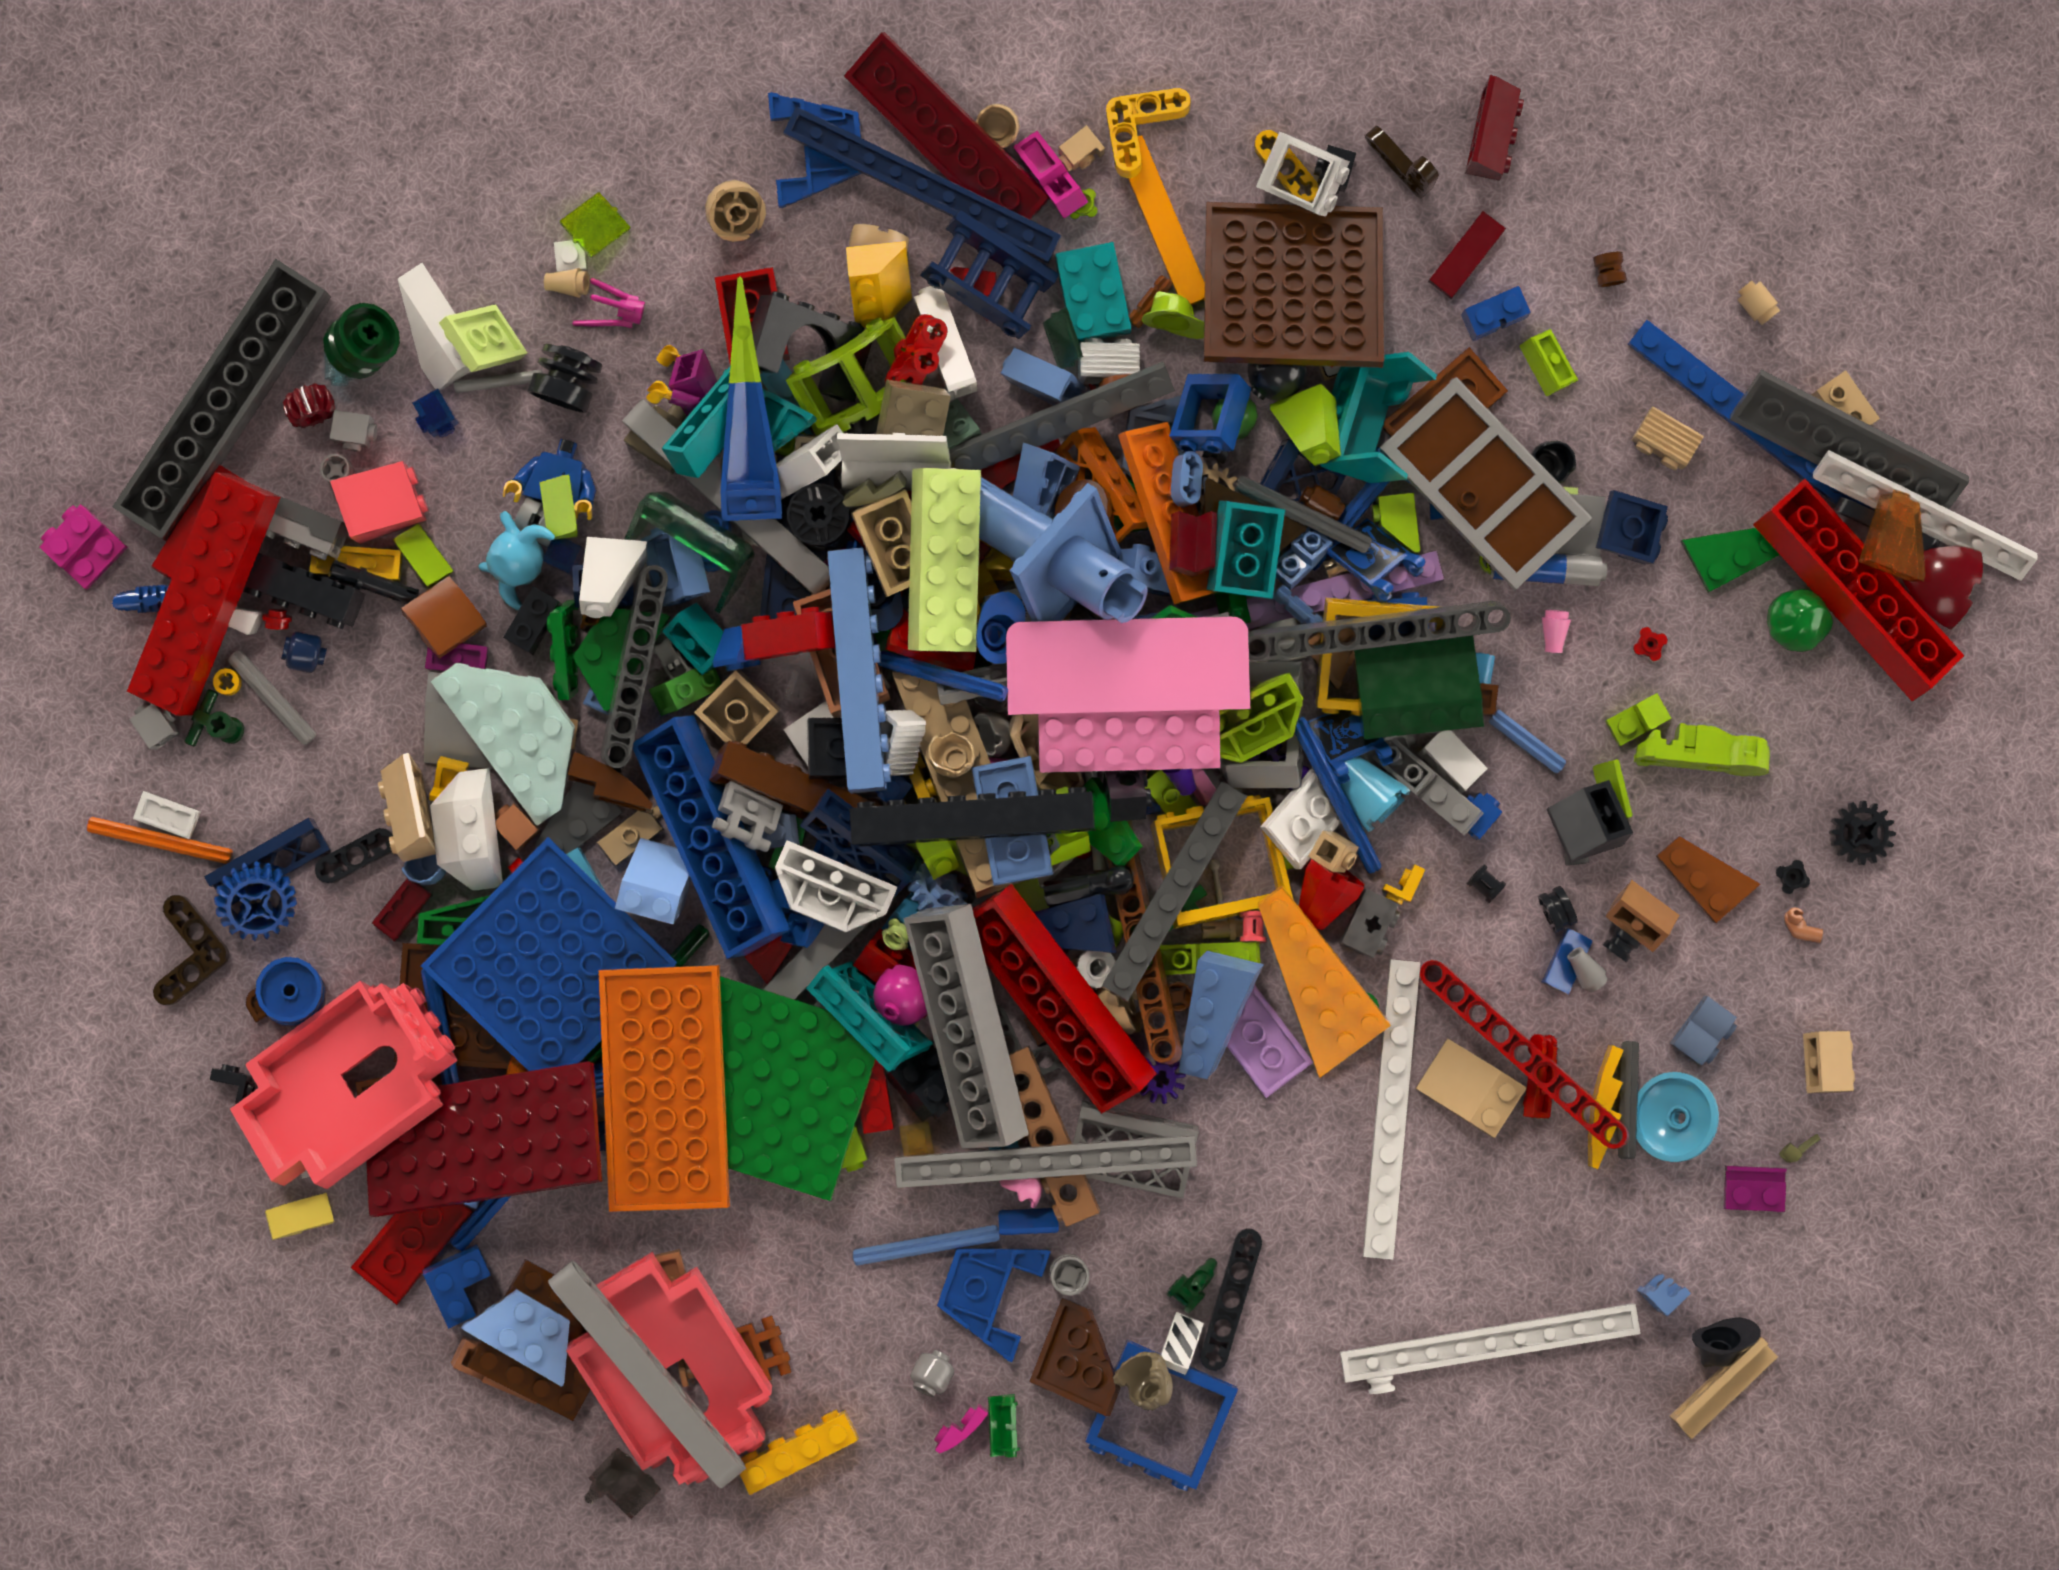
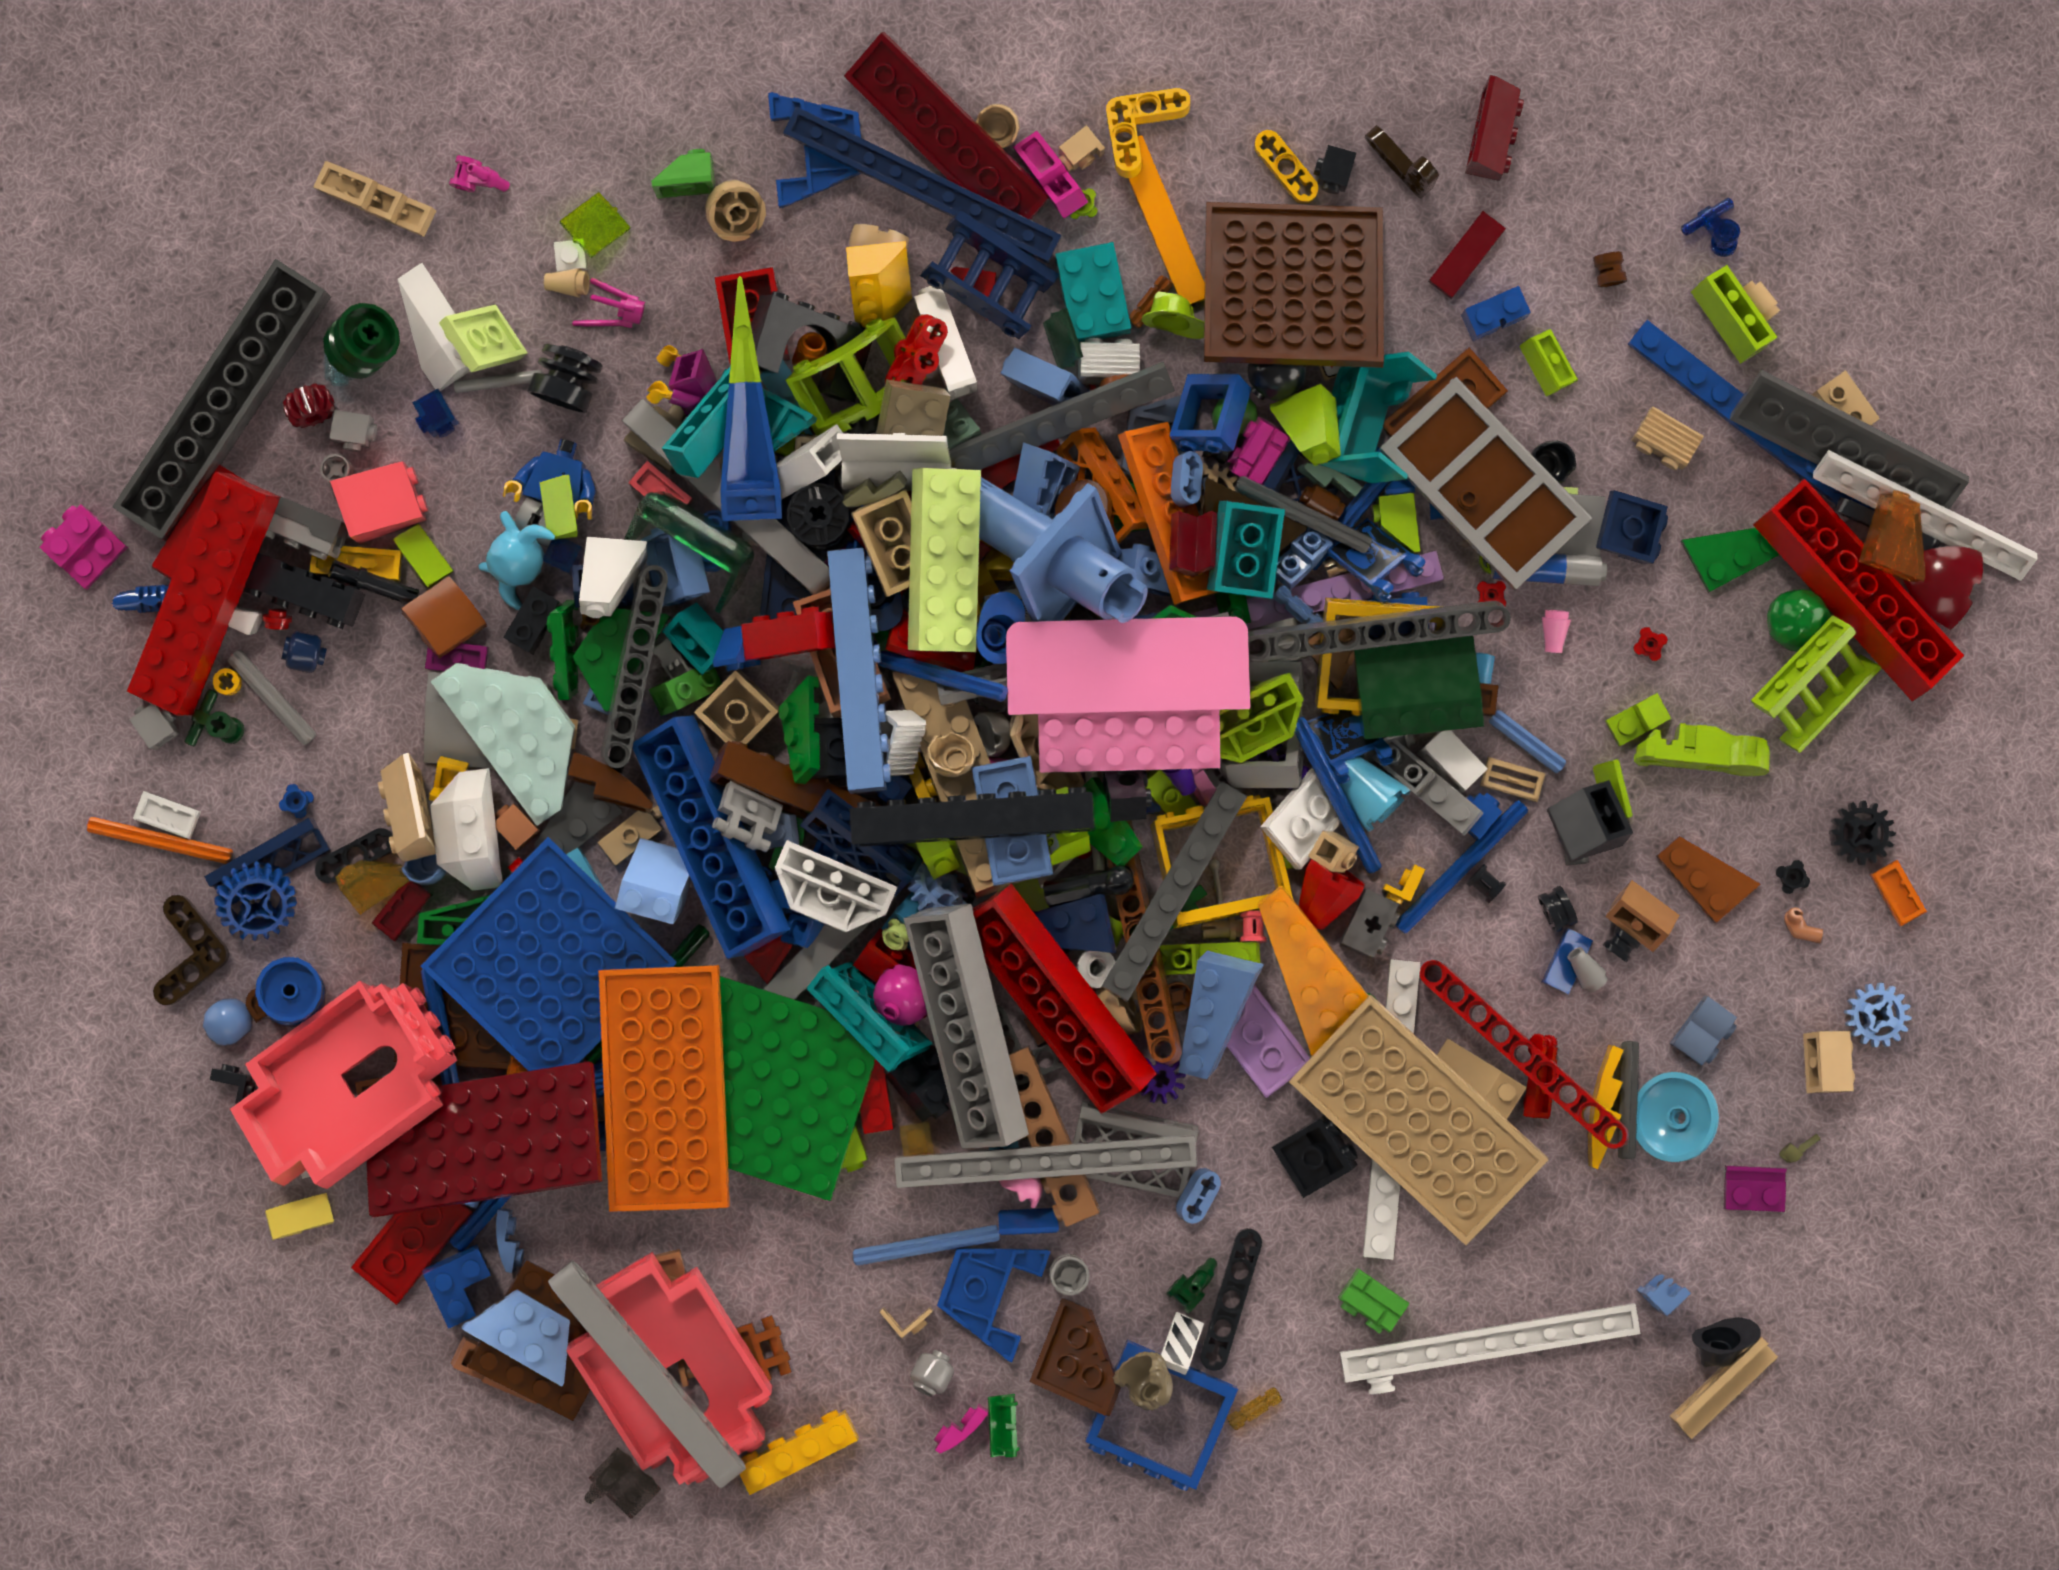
white window [1256,132,1350,216] -> none
none -> medium blue hair [203,999,252,1046]
none -> blue plate [279,784,314,818]
none -> tan slope [313,161,436,237]
none -> clear yellow slope [335,860,409,915]
none -> dark pink piece [449,155,510,192]
none -> medium blue slope [496,1208,524,1273]
none -> coral plate [628,461,693,520]
none -> bright green slope [651,149,715,199]
none -> green wing [779,675,820,784]
none -> orange brick [792,332,827,367]
none -> tan bracket [880,1307,933,1338]
none -> medium blue beam [1176,1168,1221,1224]
none -> dark pink brick [1227,416,1291,485]
none -> clear yellow axle [1227,1387,1282,1430]
none -> black plate [1272,1115,1358,1198]
none -> tan plate [1289,994,1549,1245]
none -> sand green slope [1297,463,1363,498]
none -> bright green brick [1338,1268,1409,1333]
none -> blue slope [1382,480,1415,496]
none -> blue axle [1395,800,1528,934]
none -> red plate [1476,581,1507,607]
none -> tan tile [1480,757,1546,802]
none -> clear blue piece [1681,198,1740,257]
none -> lime brick [1691,265,1777,364]
none -> lime fence [1751,615,1882,753]
none -> light blue gear [1844,983,1912,1048]
none -> orange plate [1870,860,1927,926]

